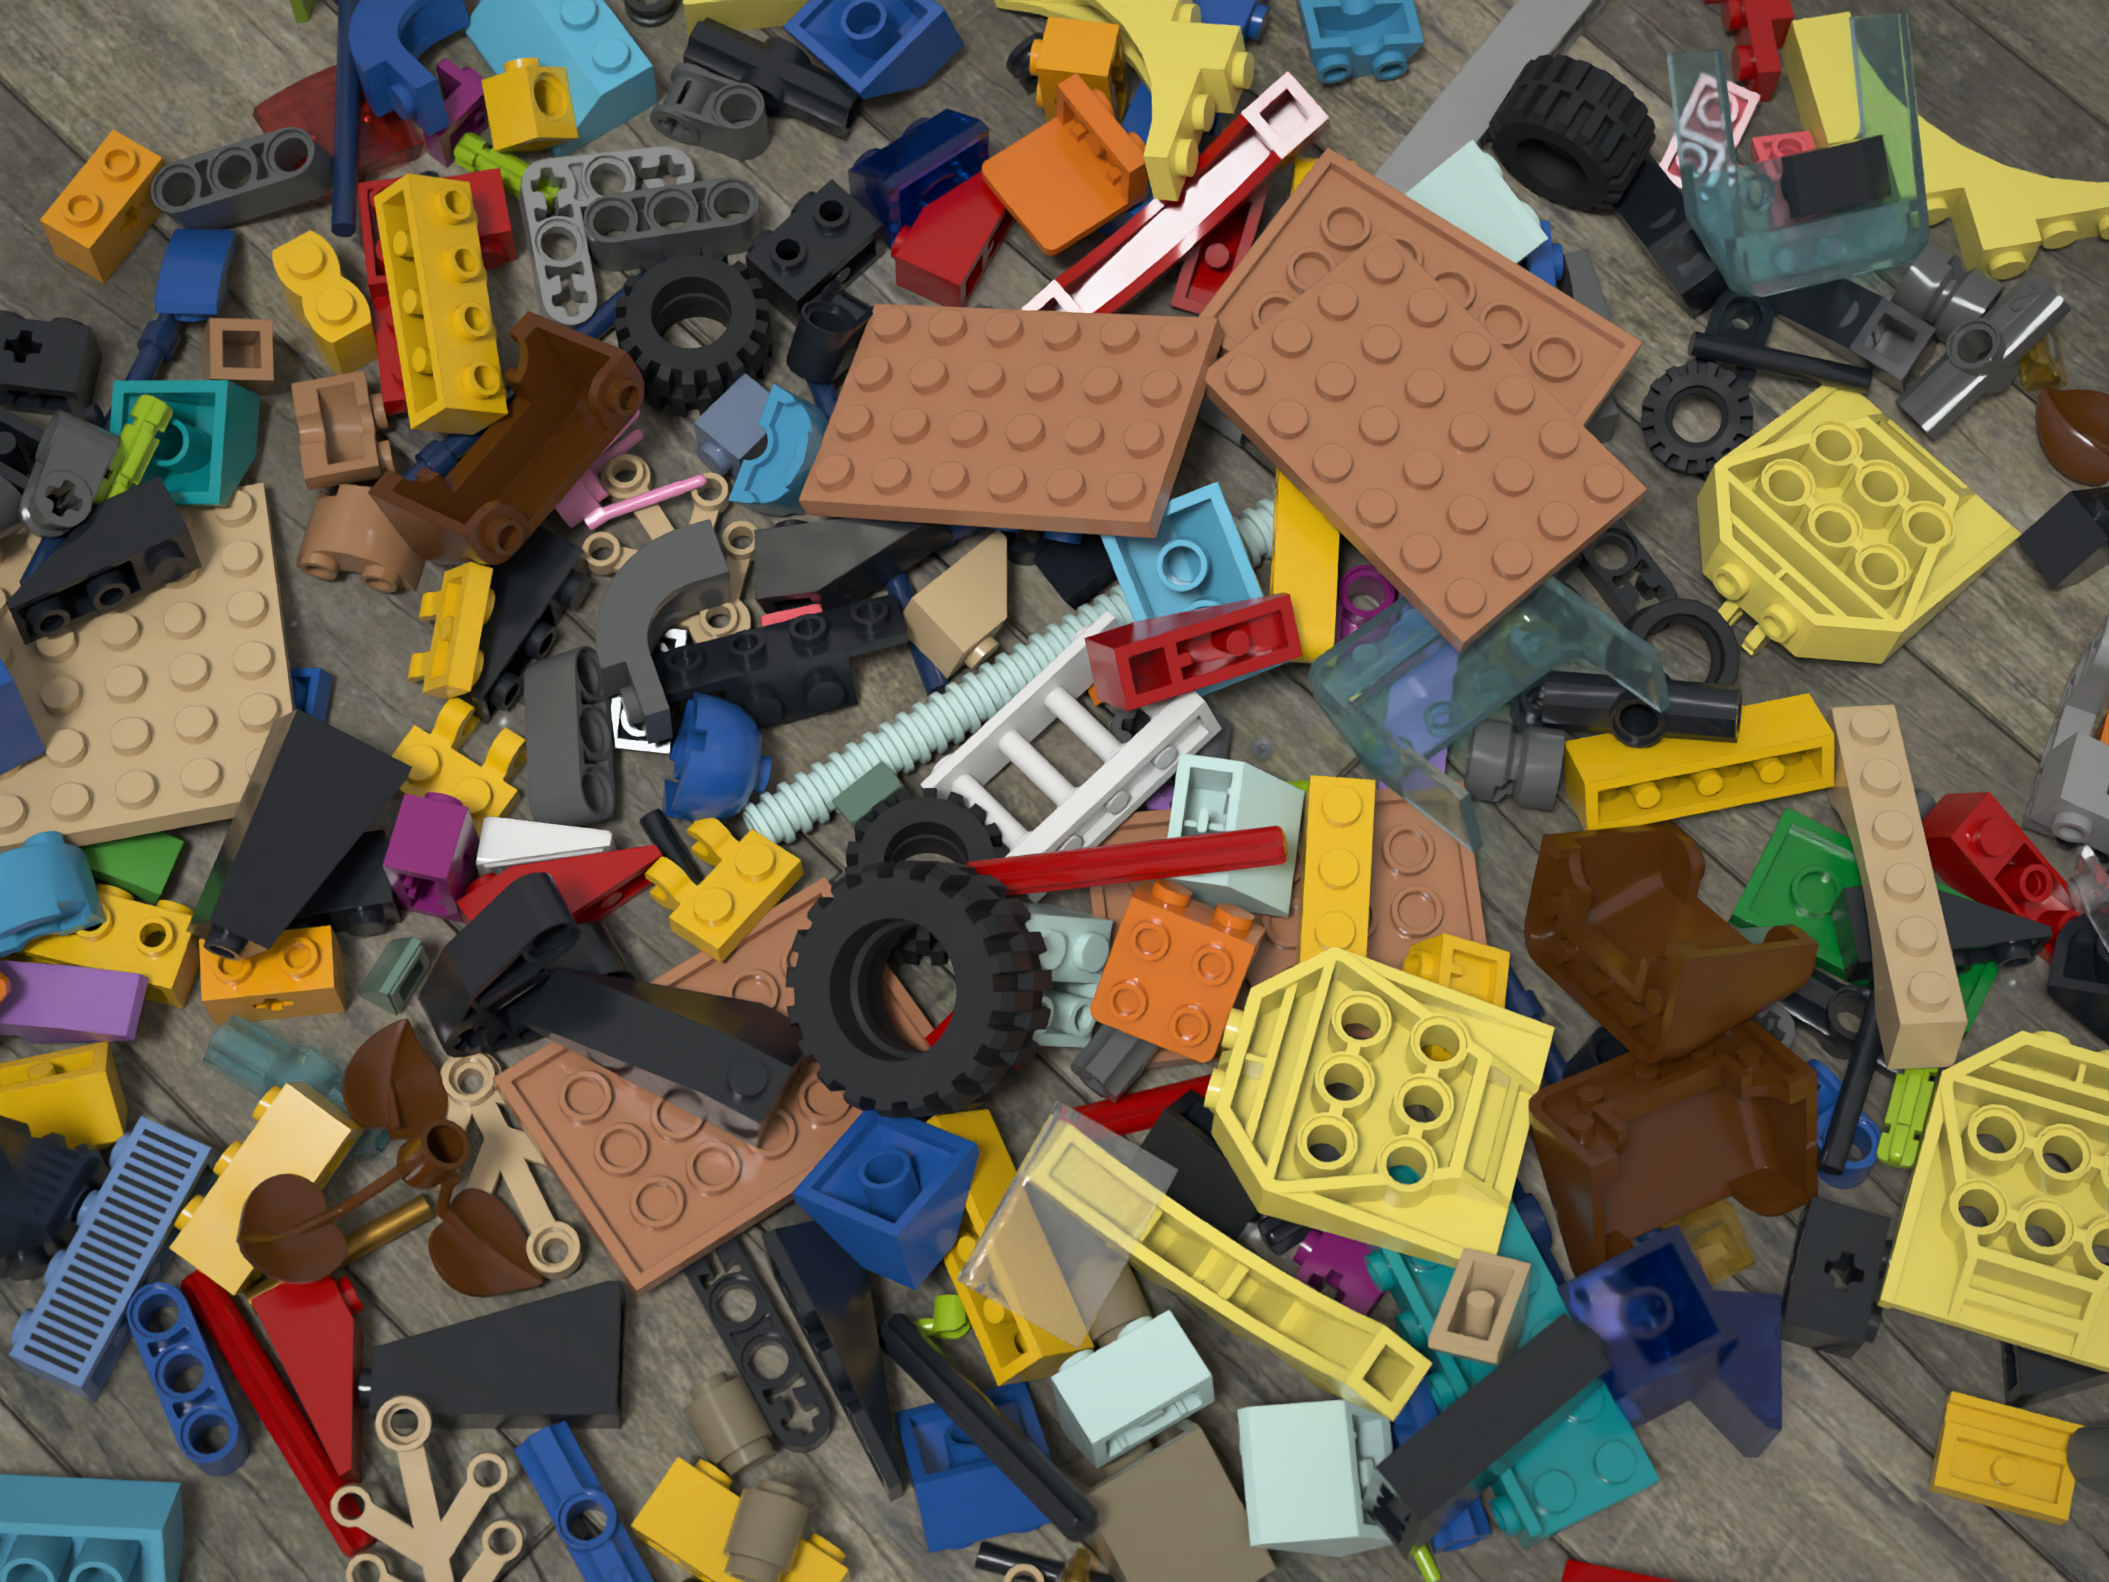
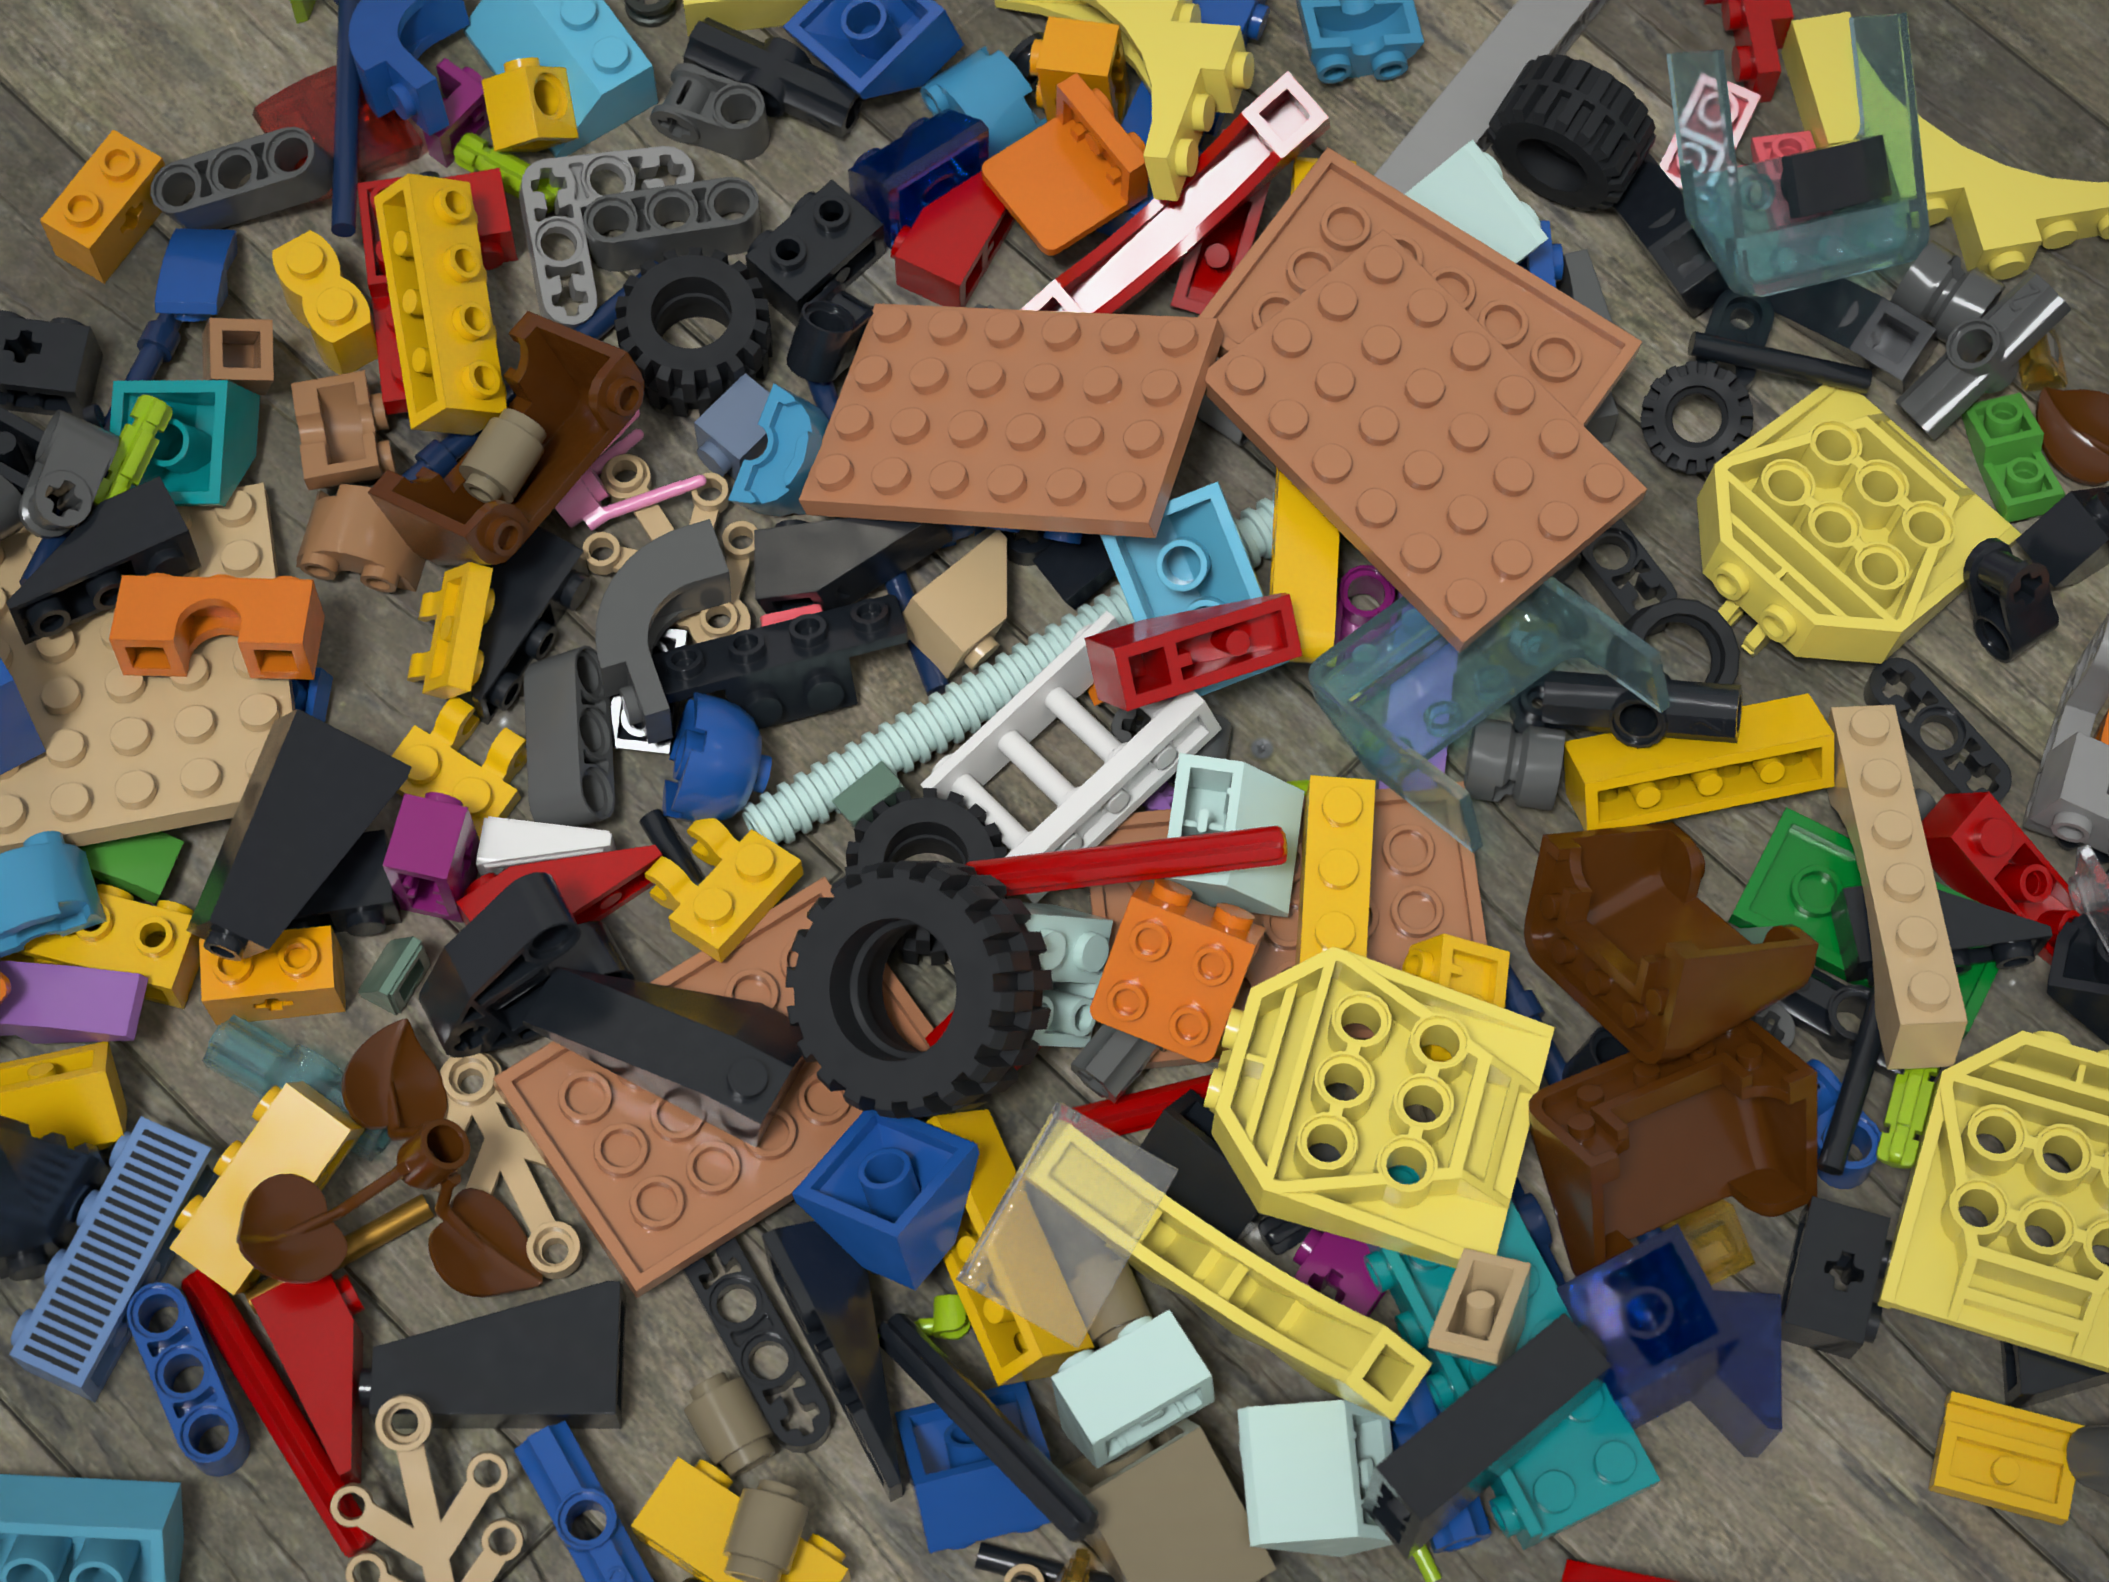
none -> orange arch [109,573,325,680]
none -> dark tan brick [459,408,547,503]
none -> dark azure cylinder [920,46,1047,163]
none -> black beam [1864,658,2012,804]
none -> bright green slope [1962,393,2065,522]
none -> black piece [1963,538,2059,663]

